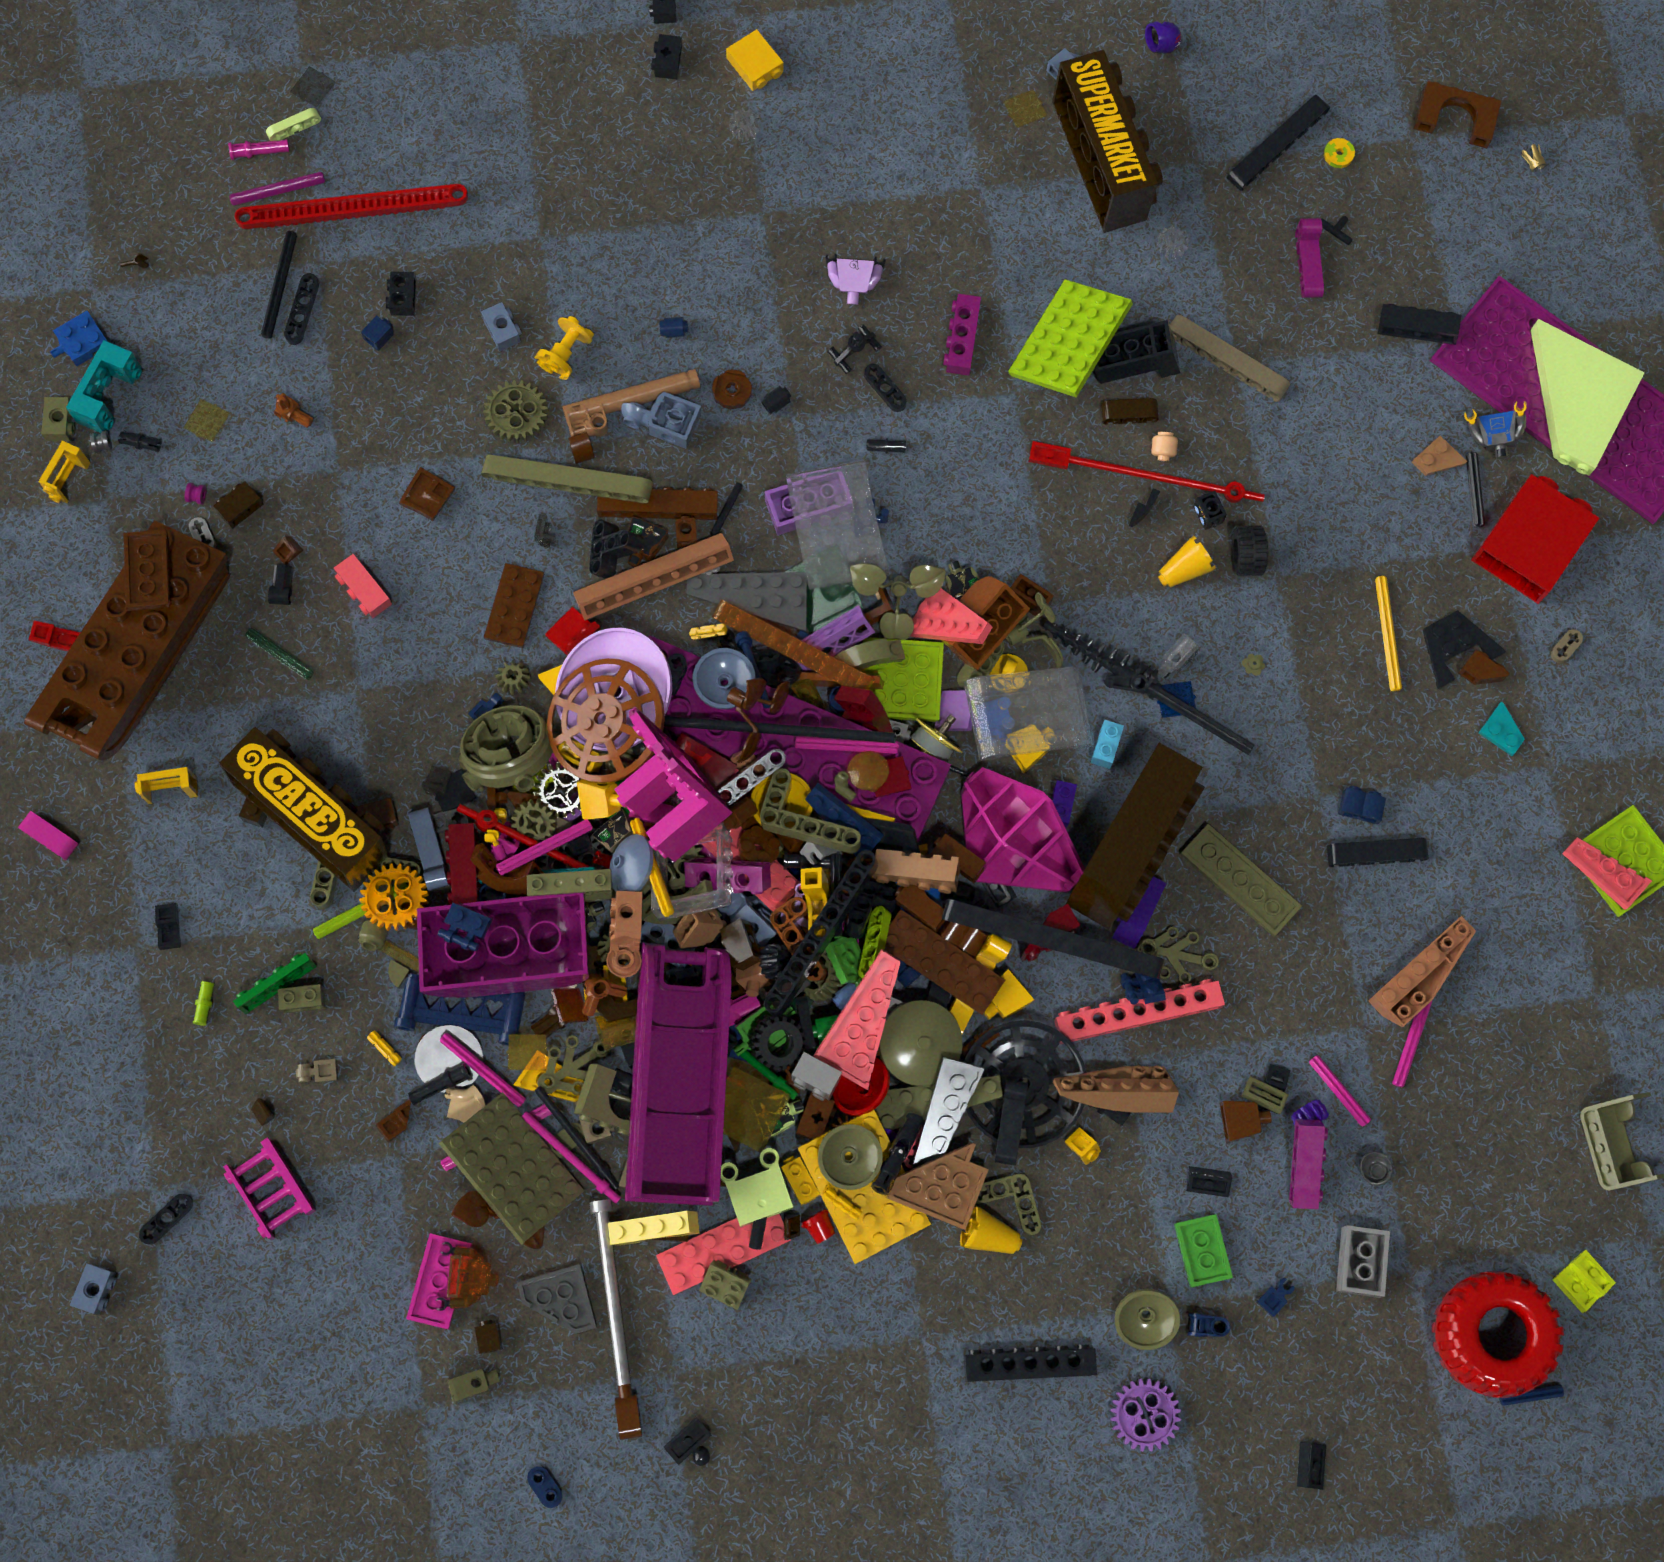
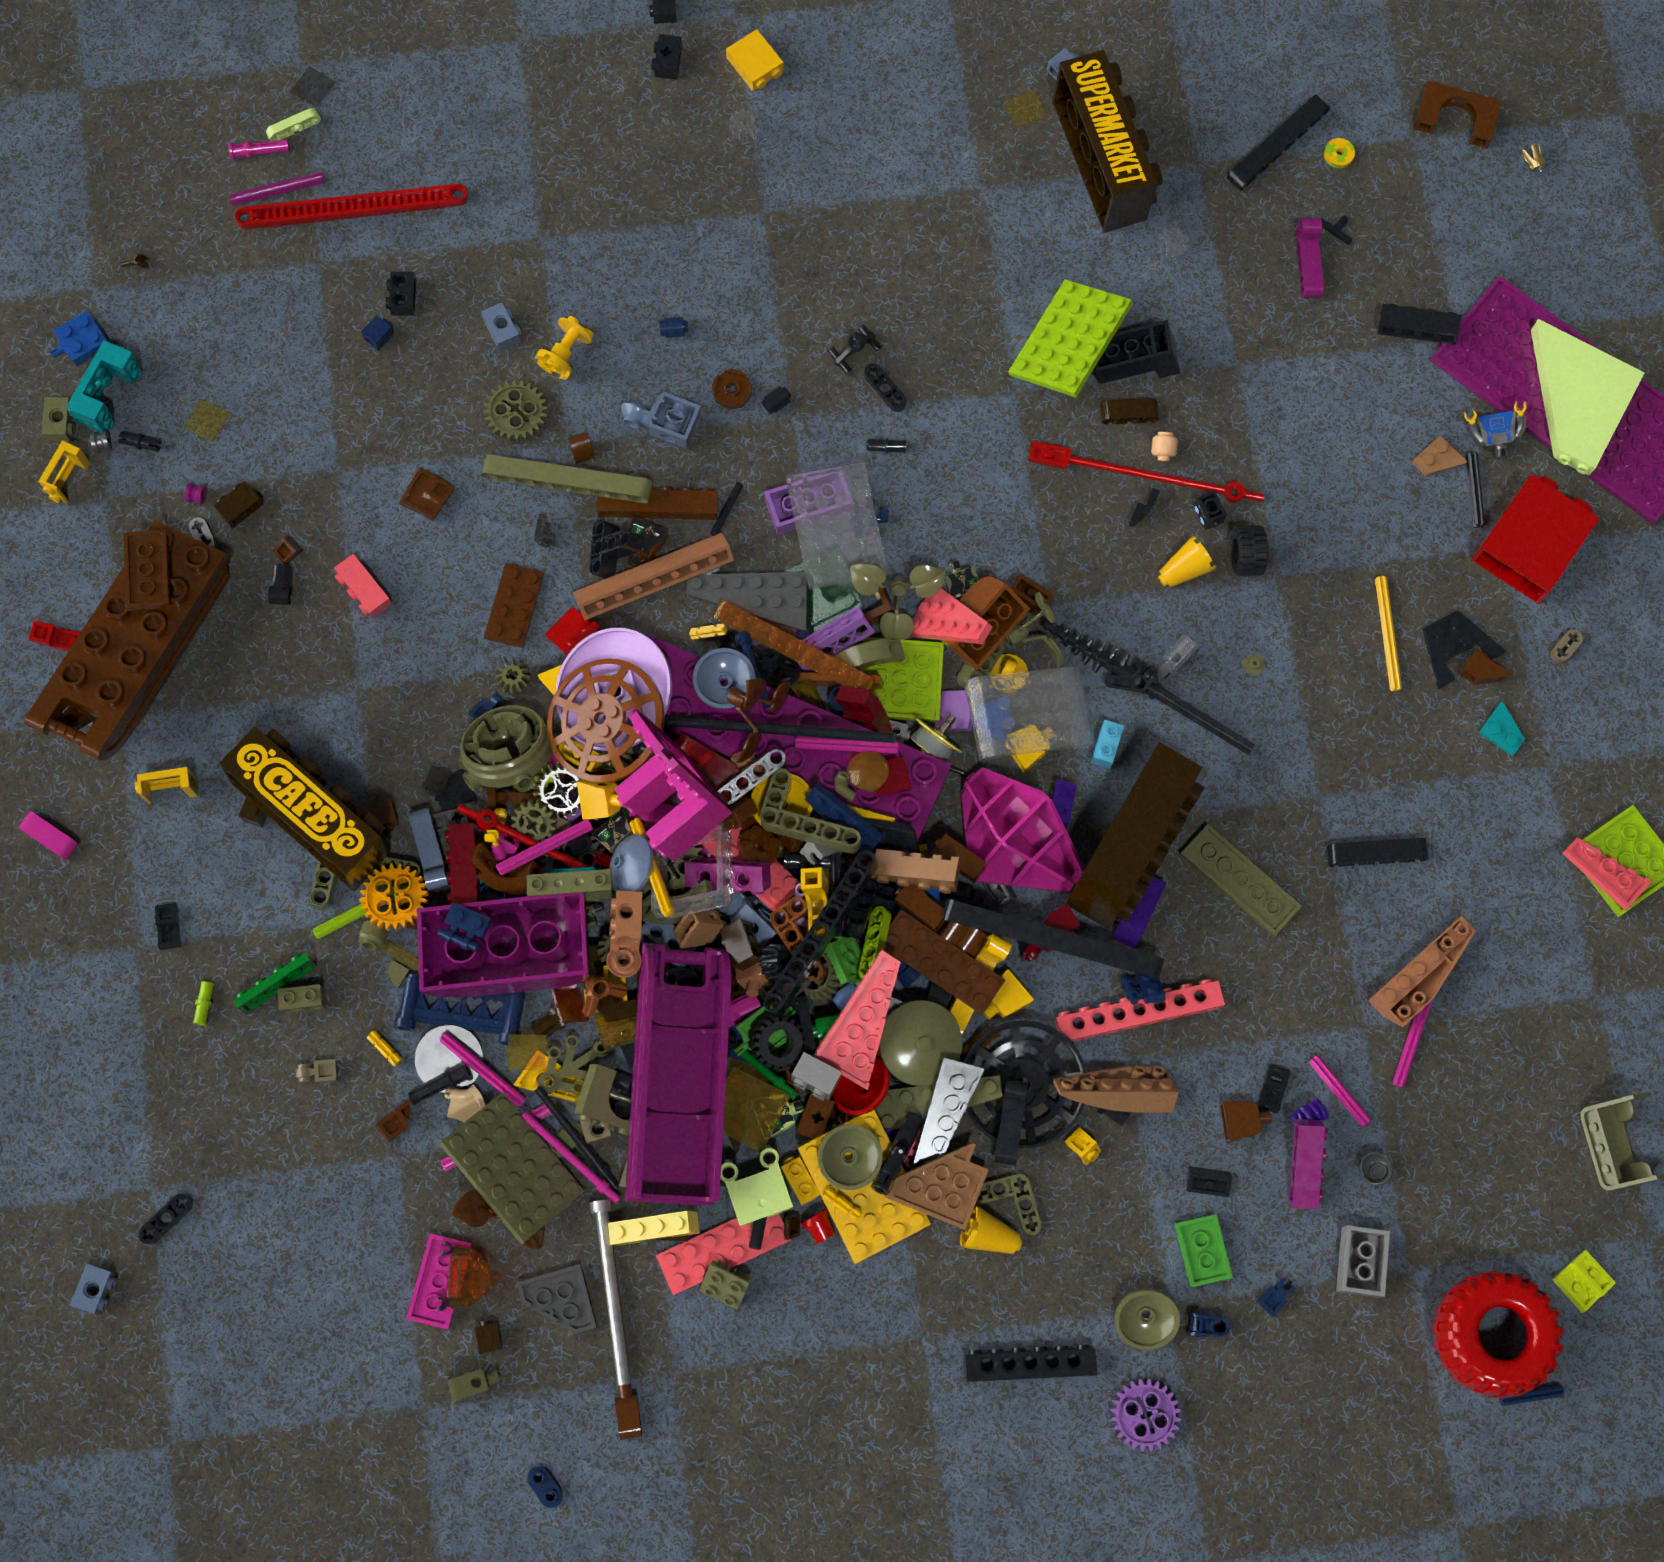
dark pink fence [223,1137,316,1240] -> none
clear green axle [245,628,314,680] -> none
dark brown slope [251,1098,275,1126] -> none
black axle [261,231,297,339] -> none
dark orange axle [273,393,313,428] -> none
black beam [284,273,319,345] -> none
medium nougat piece [562,369,700,437] -> none
black plate [663,1417,712,1466] -> none
black piece [668,654,688,696] -> none
reddish brown brick [675,516,697,548] -> none
lavender torso [826,254,886,305] -> none
magenta brick [943,294,981,376] -> none
olive plant [1138,927,1219,985] -> none
dark purple helmet [1145,21,1181,54] -> none
clear blue piece [1157,681,1196,718] -> none
dark tan beam [1170,315,1290,402] -> none
olive tile [1241,1076,1289,1114] -> none
black slope [1297,1442,1326,1490] -> none
dark blue brick [1338,786,1386,824] -> none

